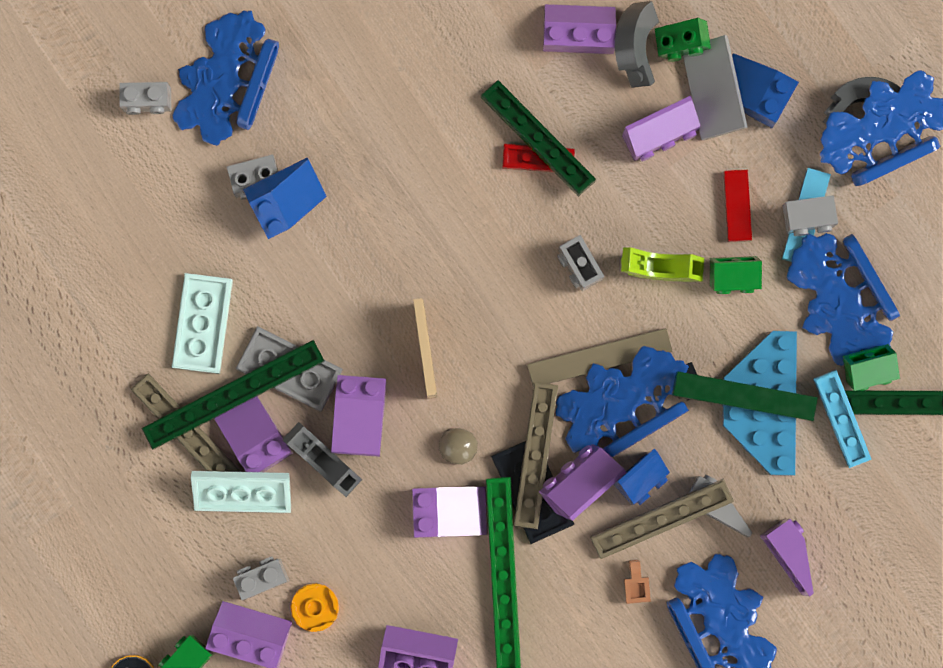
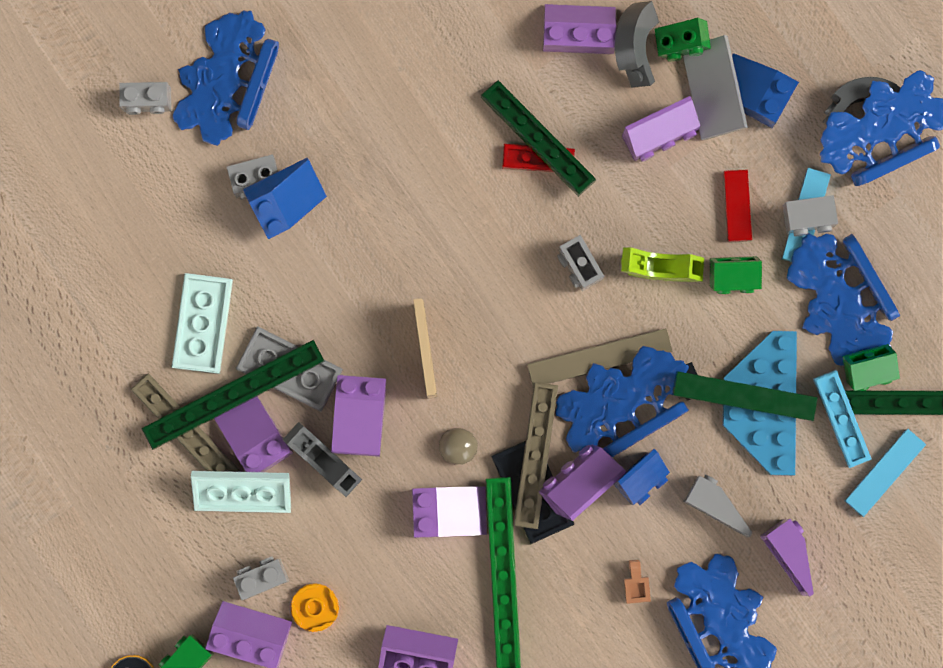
dark tan tile [591,478,734,559] -> none
none -> medium azure tile [844,429,926,517]

